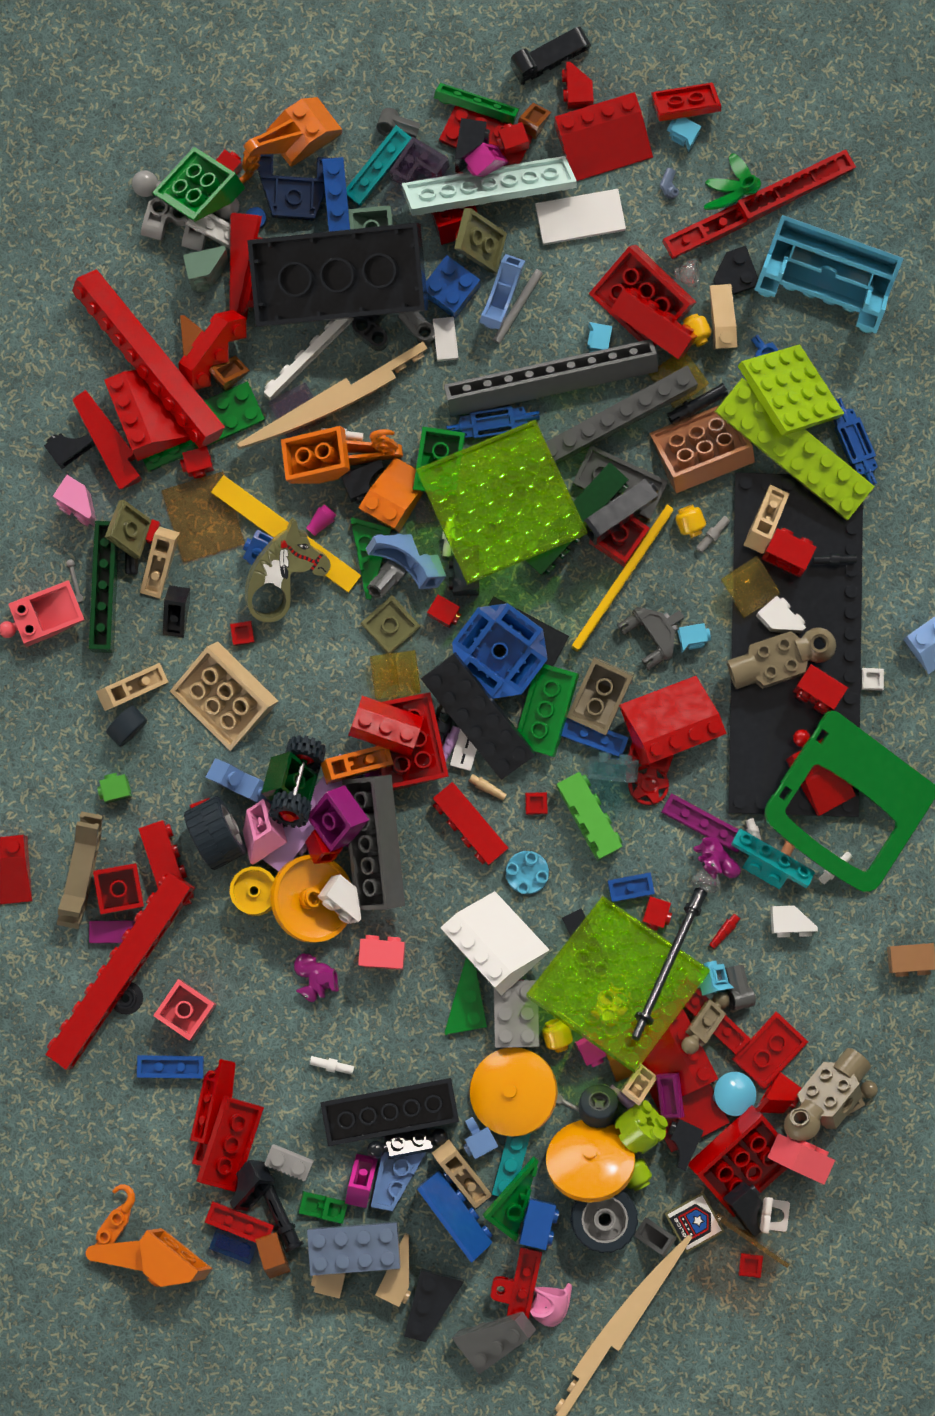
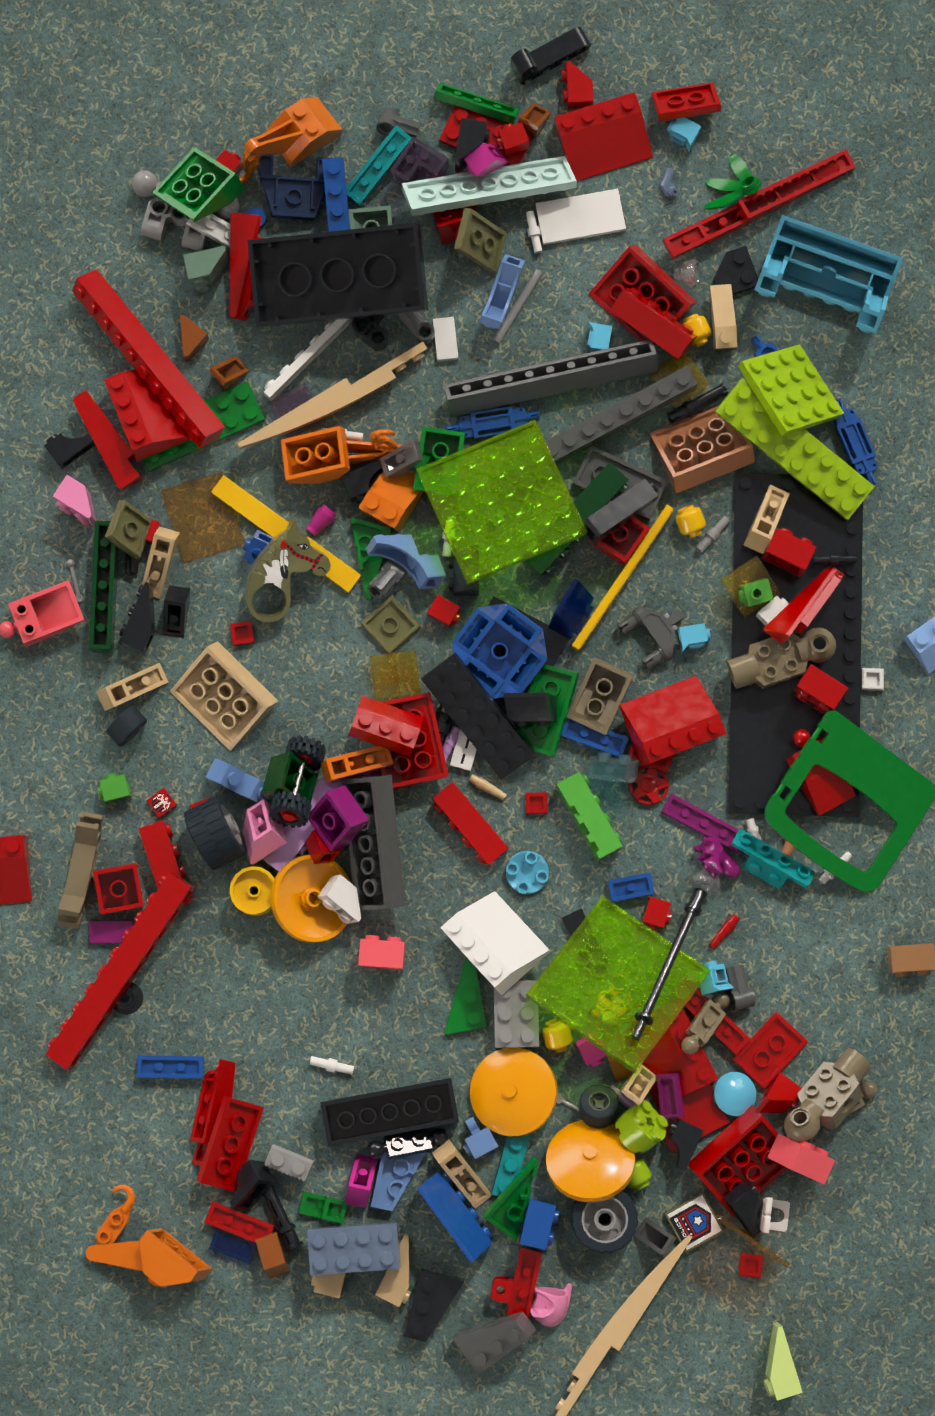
coral brick [153,979,217,1041] -> none
red brick [179,310,246,390] -> none
red brick [180,446,214,479] -> none
magenta animal [294,953,339,1002] -> none
blue brick [426,255,481,319] -> none
white slope [770,906,818,938] -> none
none -> black slope [119,582,156,652]
none -> red tile [146,788,177,818]
none -> flat silver slope [380,440,424,478]
none -> black slope [504,692,557,727]
none -> white bar [526,211,543,254]
none -> clear blue slope [549,578,594,640]
none -> bright green brick [738,578,774,607]
none -> red wedge [763,566,844,645]
none -> yellowish green slope [763,1322,803,1400]

